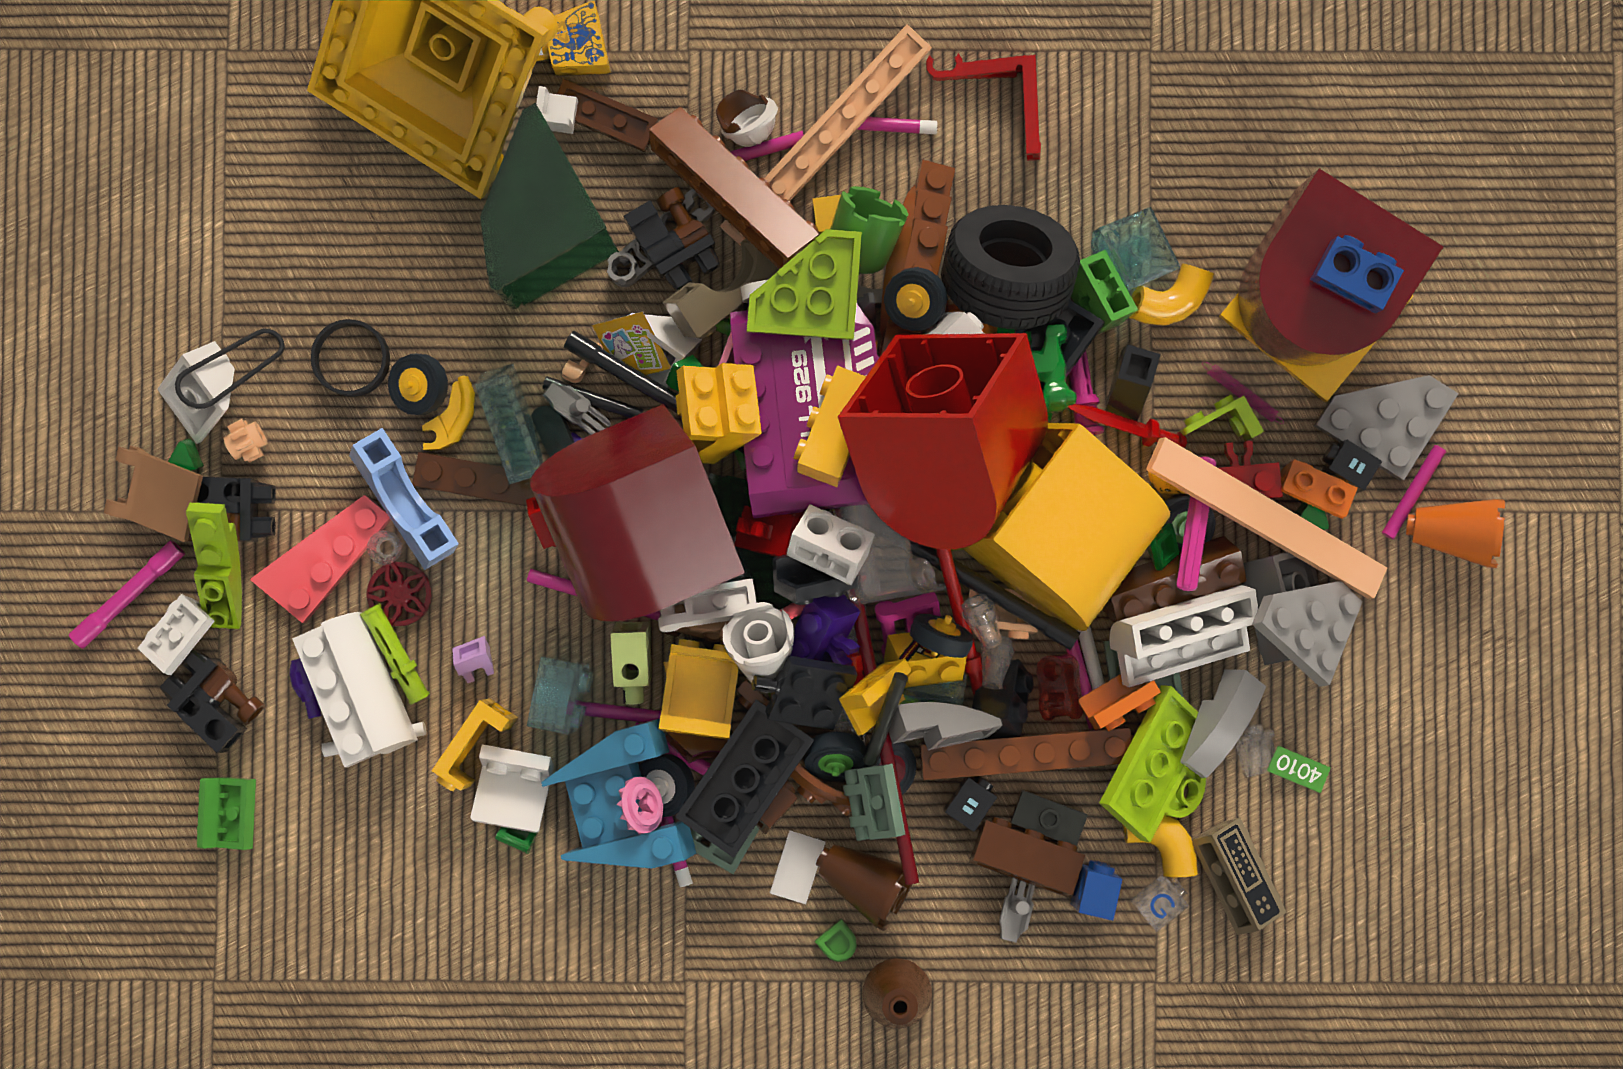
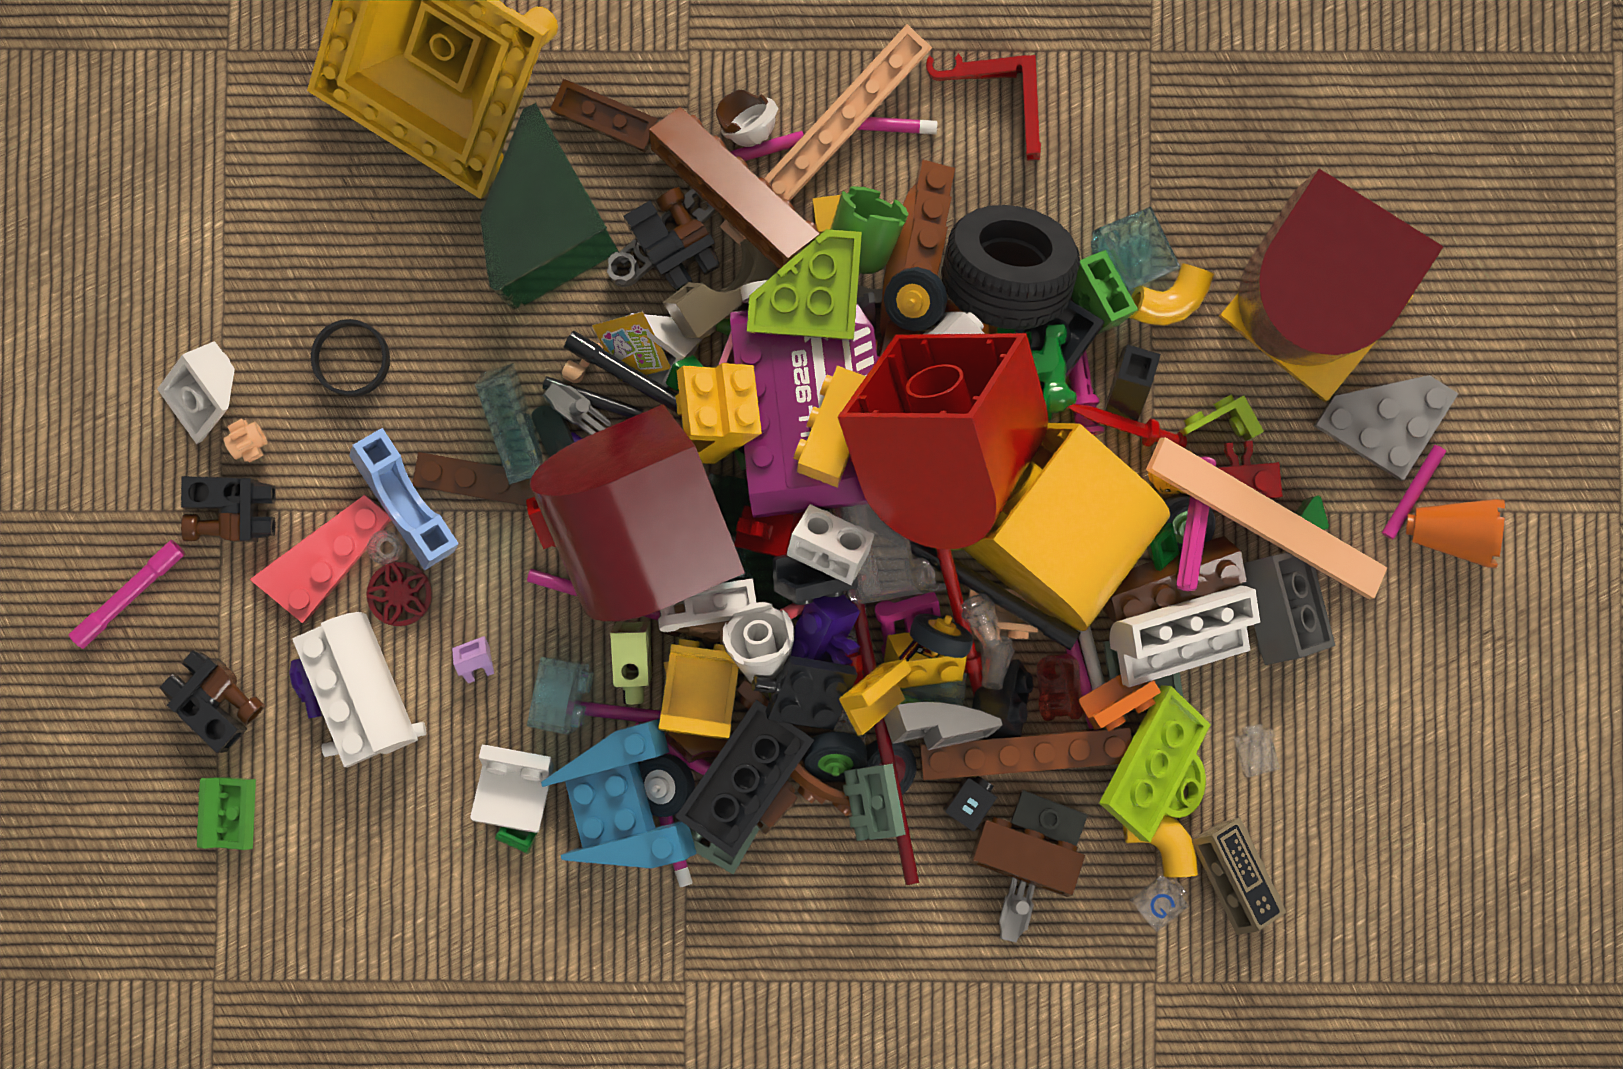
medium nougat flag [104,446,203,542] -> none
white bracket [137,594,215,676] -> none
green slope [168,438,204,470] -> none
black piece [175,328,285,409] -> none
lime slope [186,502,242,629] -> none
lime pin [360,603,430,705] -> none
black wheel [388,353,448,415] -> none
yellow piece [422,375,475,451] -> none
yellow panel [432,698,518,792] -> none
white panel [534,86,578,134] -> none
torso [536,1,611,76] -> none
bright pink gear [616,777,663,834] -> none
white sticker [770,830,825,905] -> none
bright green tile [815,918,856,962] -> none
reddish brown cone [816,844,912,931] -> none
reddish brown cone [862,958,932,1029] -> none
pearl dark grey bar [863,672,908,766] -> none
blue brick [1070,860,1123,921] -> none
light grey slope [1180,669,1266,778] -> none
dark pink piece [1202,362,1284,424] -> none
light grey plate [1252,581,1363,687] -> none
bright green sticker [1267,746,1331,793] -> none
orange bracket [1280,459,1358,519] -> none
blue brick [1310,235,1404,314] -> none
black brick [1321,439,1382,493] -> none

